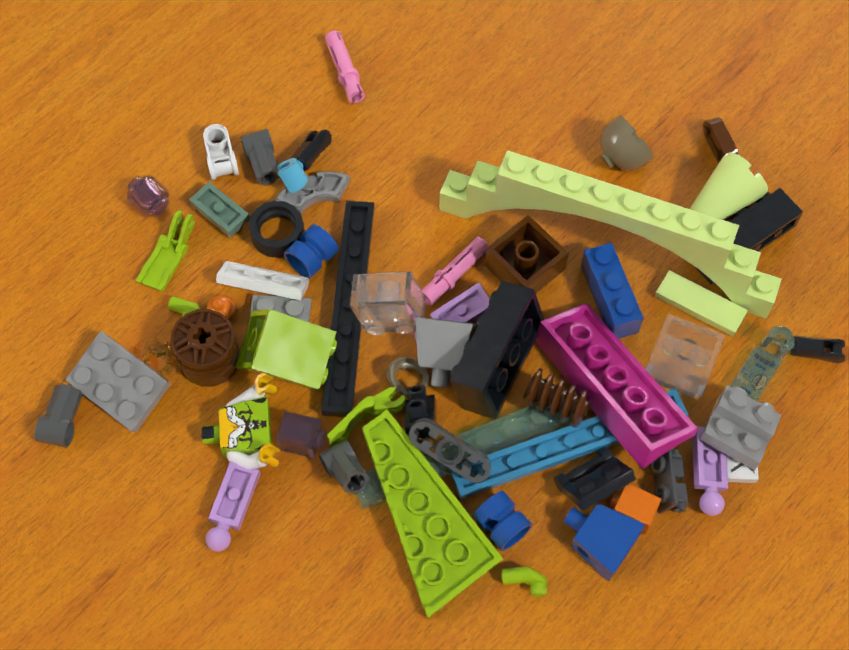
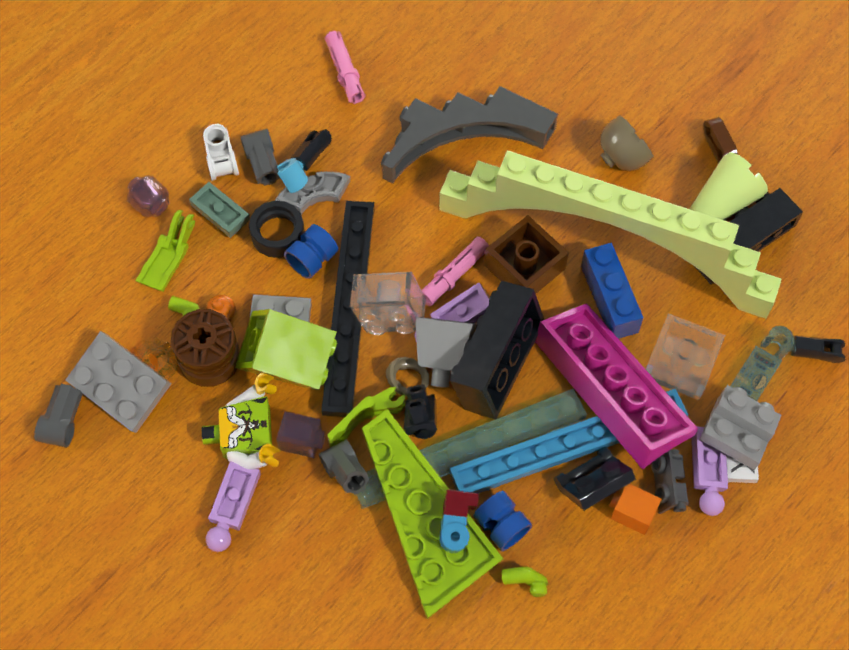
white tile [216,261,309,301] -> none
dark grey beam [409,418,491,483] -> none
reddish brown piece [523,368,592,428] -> none
blue torso [563,504,645,582] -> none
yellowish green tile [655,270,748,337] -> none
none -> dark grey arch [381,86,558,183]
none -> leg [439,489,479,553]

